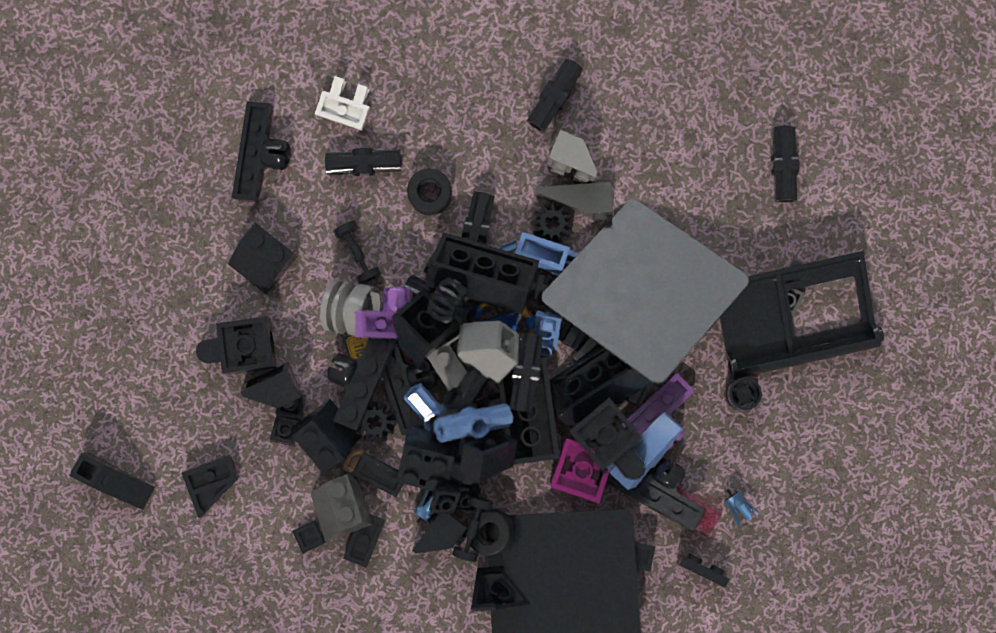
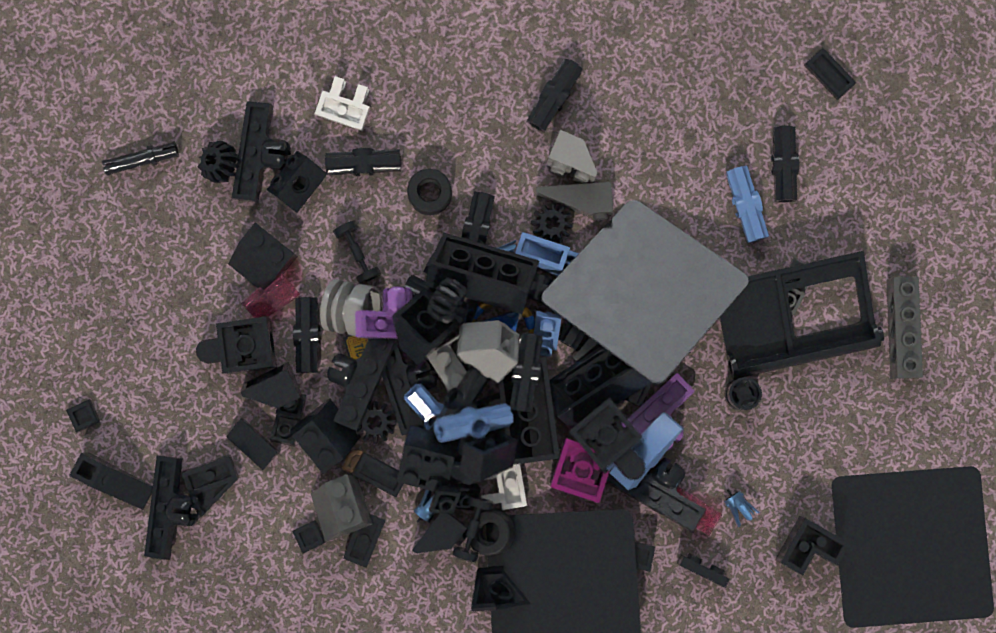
none -> black tile [66,399,100,433]
none -> black pin [102,141,179,176]
none -> black plate [144,455,201,560]
none -> black gear [197,140,240,183]
none -> black slope [226,418,280,470]
none -> clear pink slope [241,274,300,318]
none -> black brick [266,151,327,213]
none -> black piece [293,297,320,373]
none -> white plate [481,464,527,510]
none -> medium blue piece [726,166,769,243]
none -> black brick [775,516,850,575]
none -> black tile [804,48,856,101]
none -> black piece [831,466,994,628]
none -> dark grey brick [886,277,923,379]

